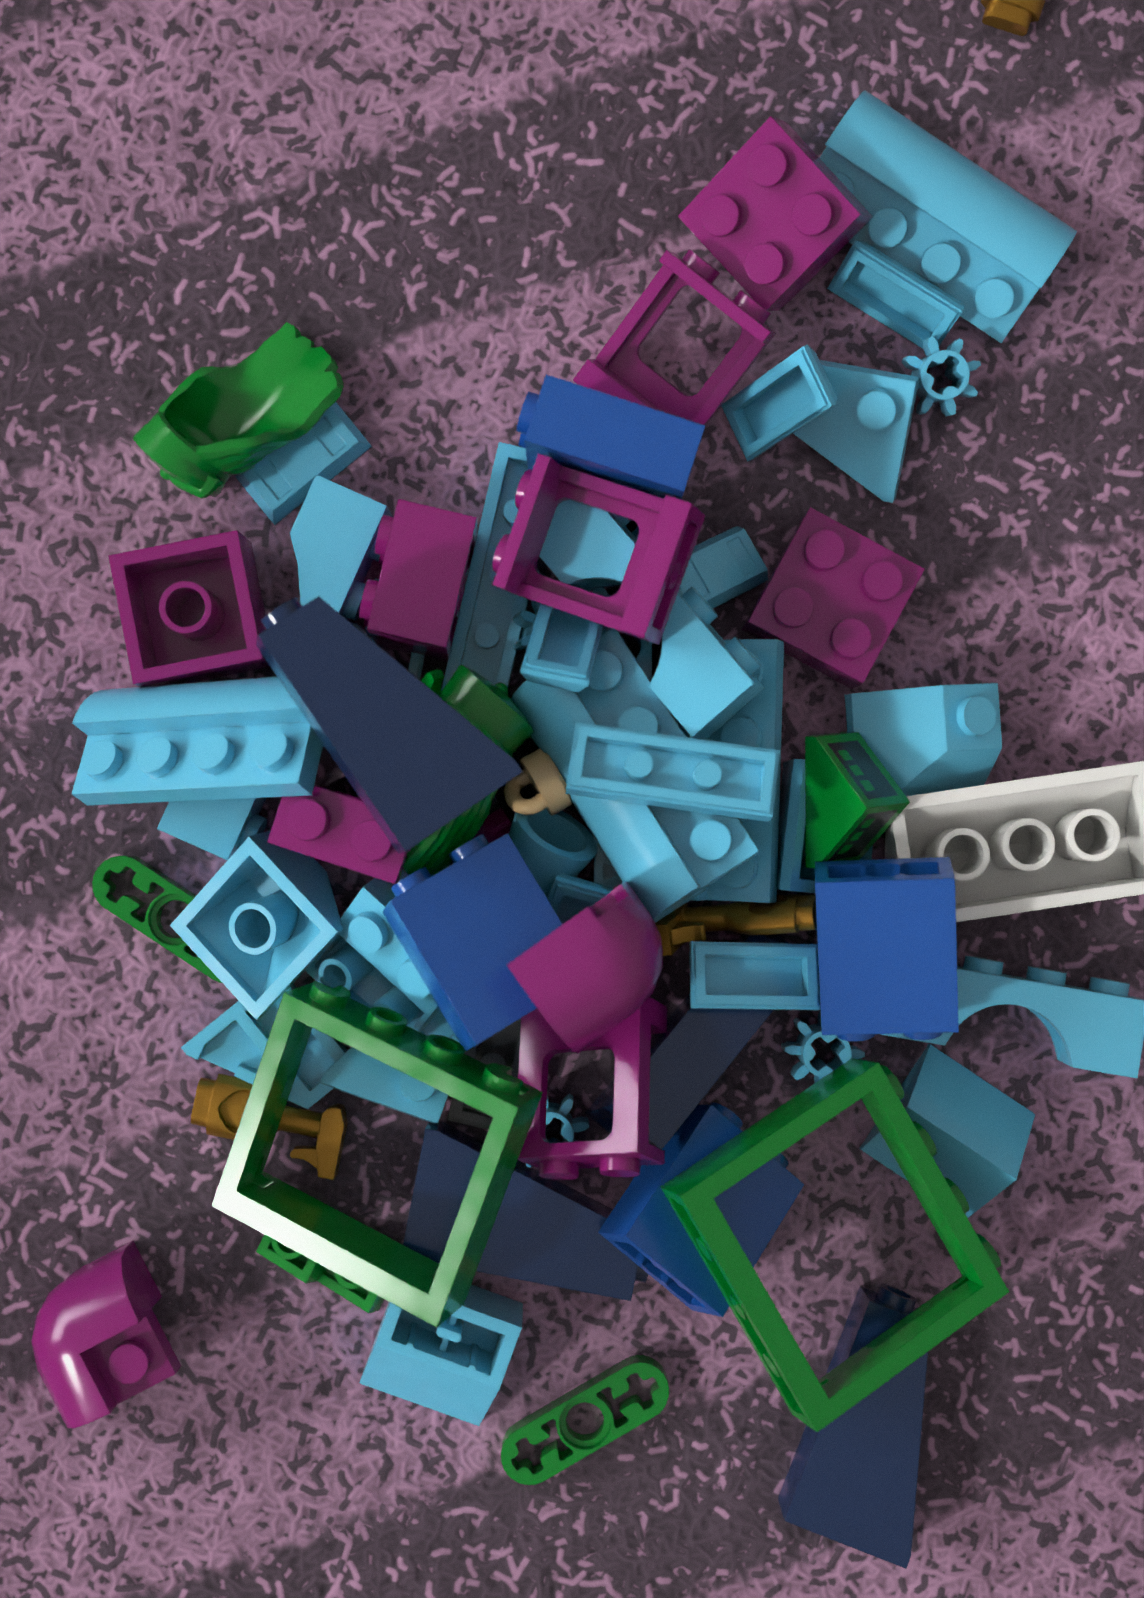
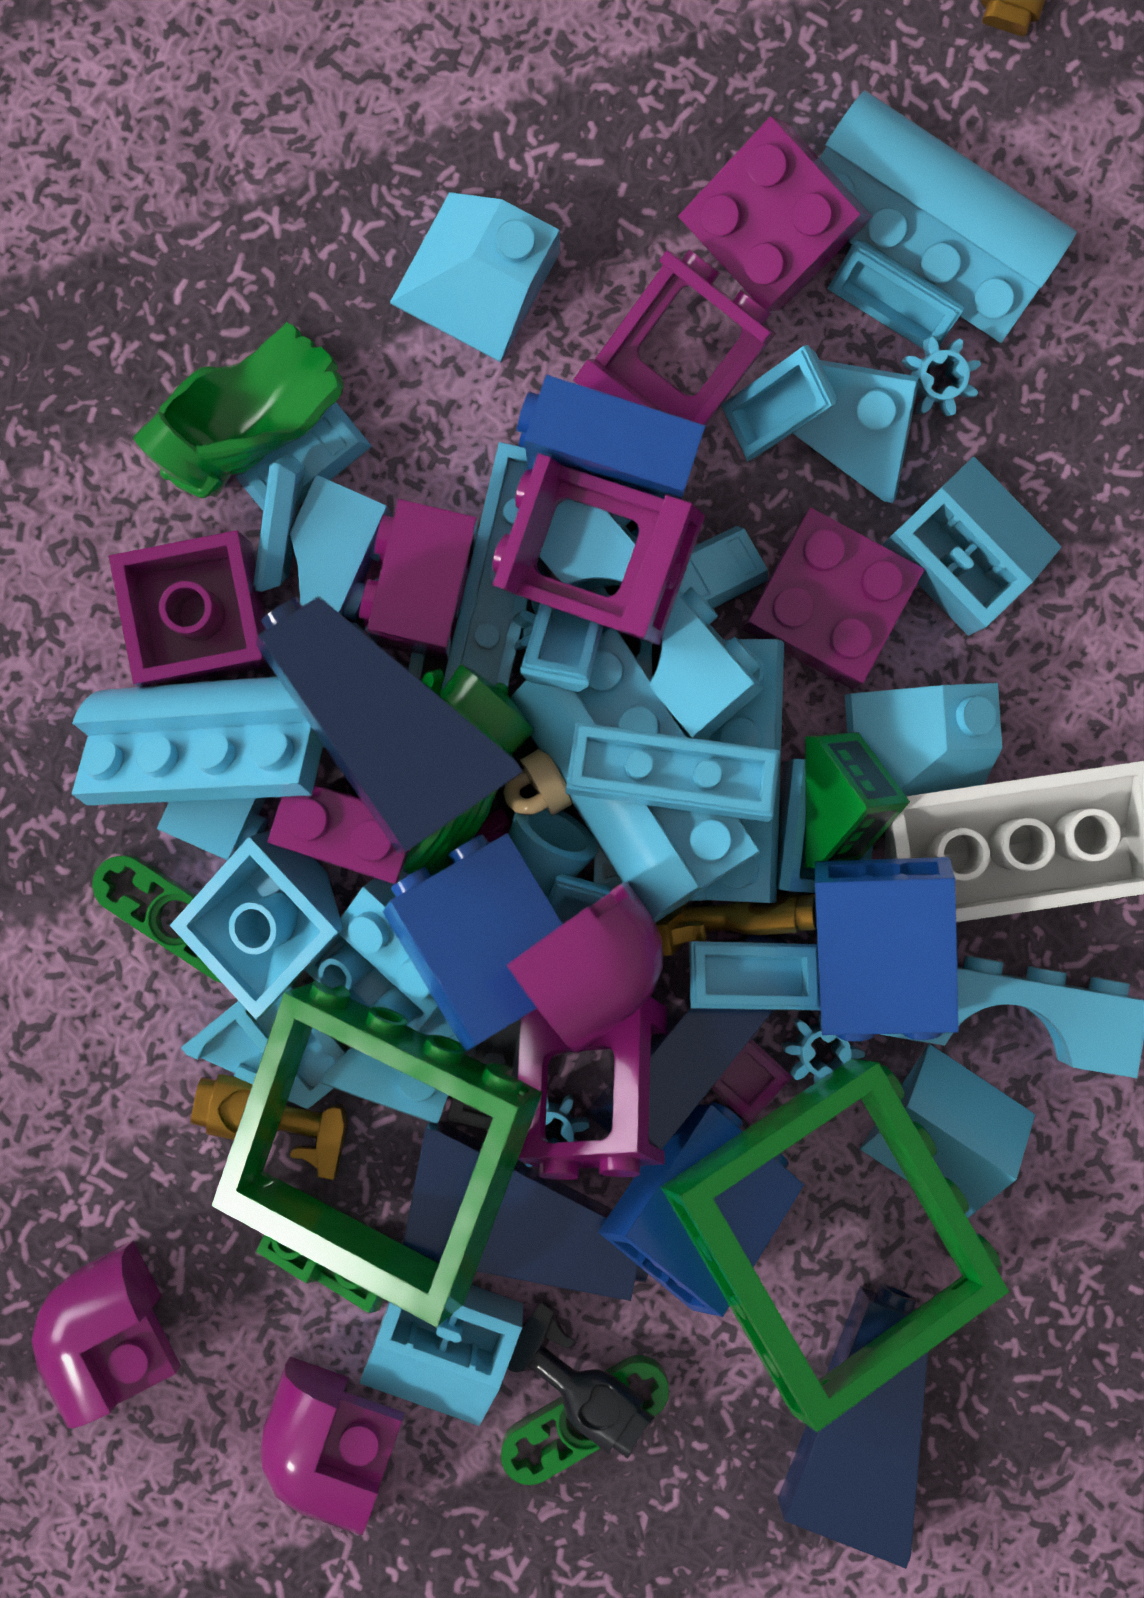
none -> medium azure tile [253,454,305,592]
none -> magenta brick [260,1357,405,1535]
none -> medium azure slope [390,192,560,363]
none -> black piece [507,1302,655,1459]
none -> magenta tile [711,1039,792,1124]
none -> medium azure slope [882,456,1062,636]

